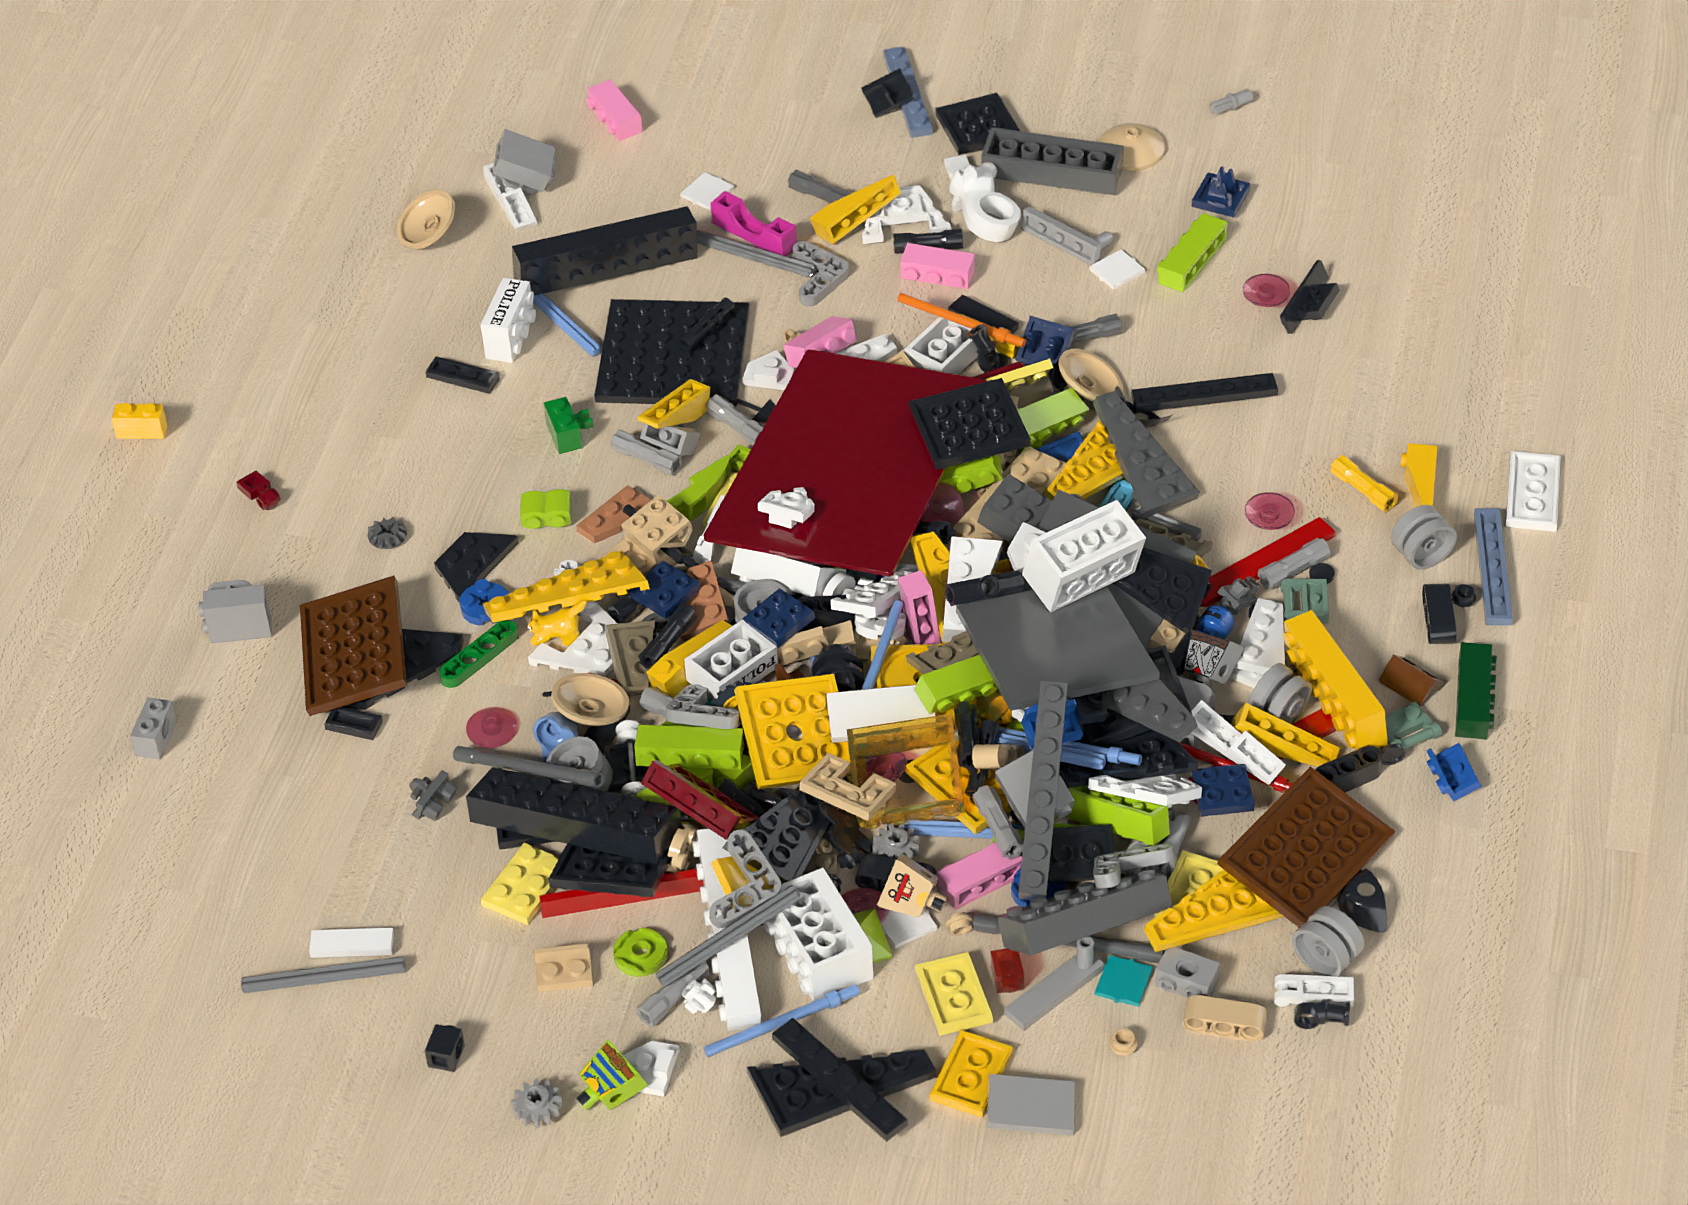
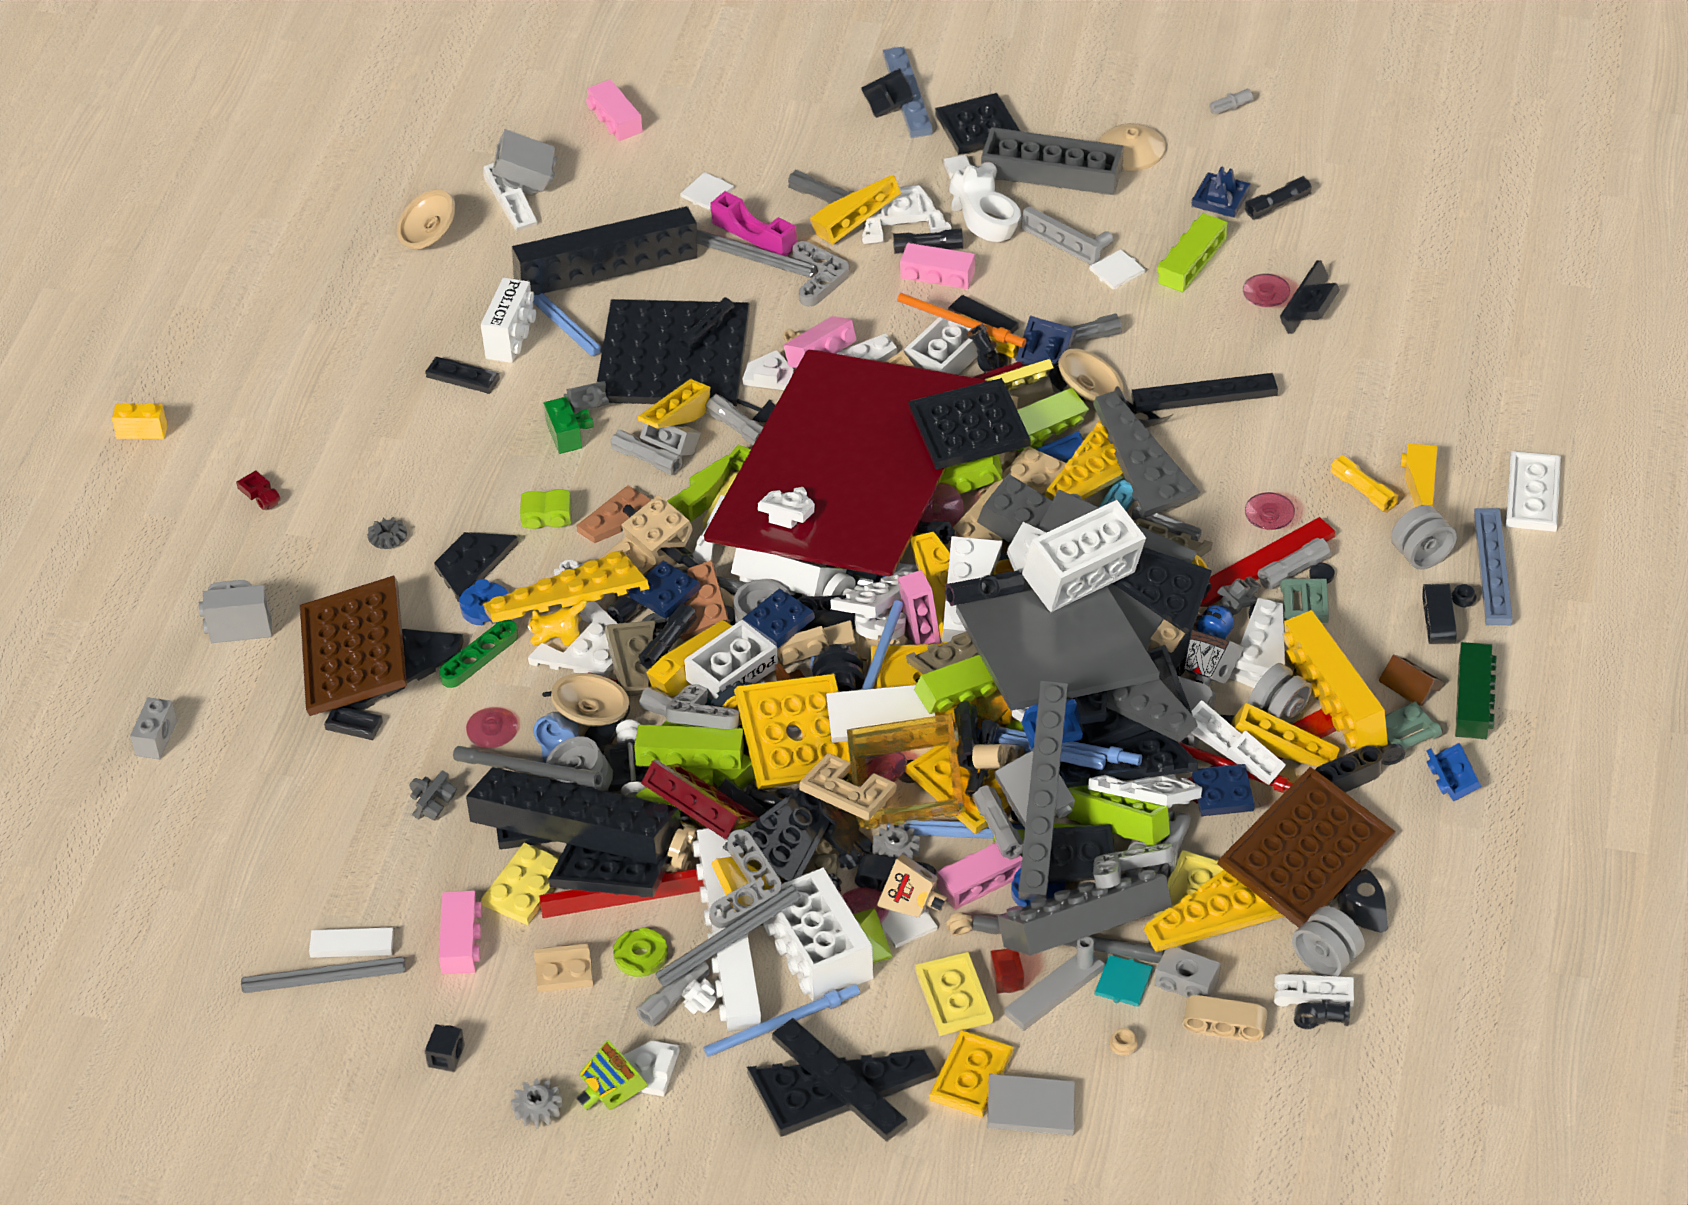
none -> bright pink brick [439,891,482,974]
none -> dark grey hips [564,381,609,413]
none -> black axle [1245,176,1312,220]

